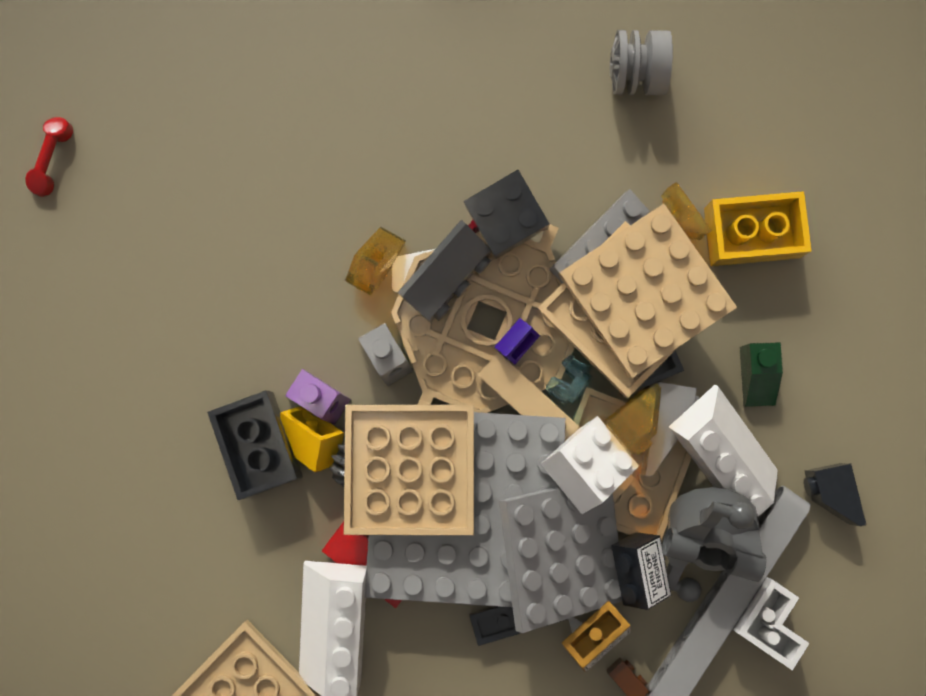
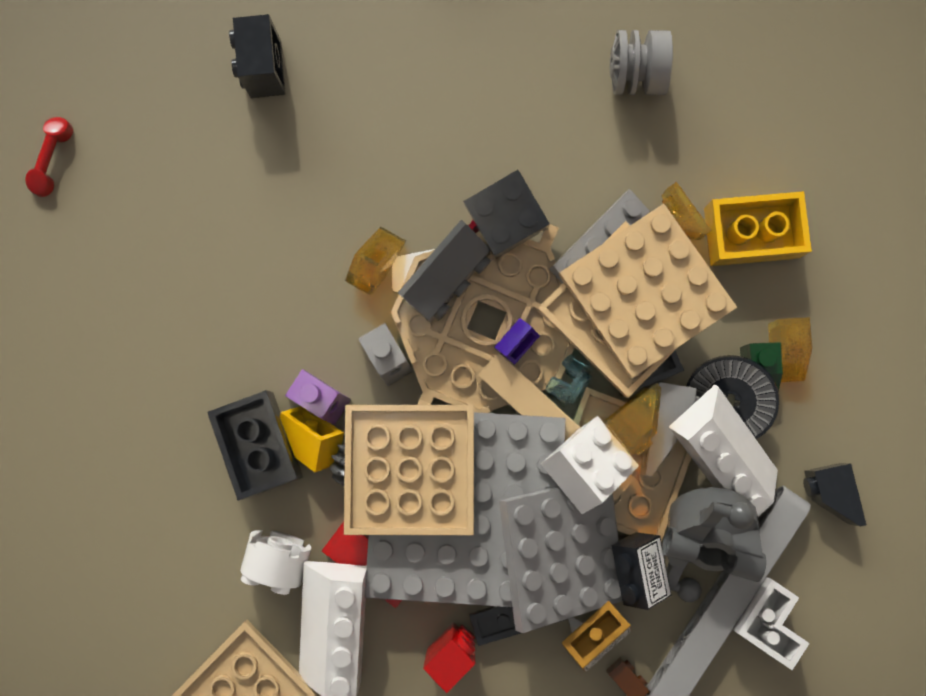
none -> black brick [229,14,286,98]
none -> white brick [240,530,312,595]
none -> red brick [423,622,476,693]
none -> piece [686,355,779,439]
none -> clear yellow slope [768,317,813,382]

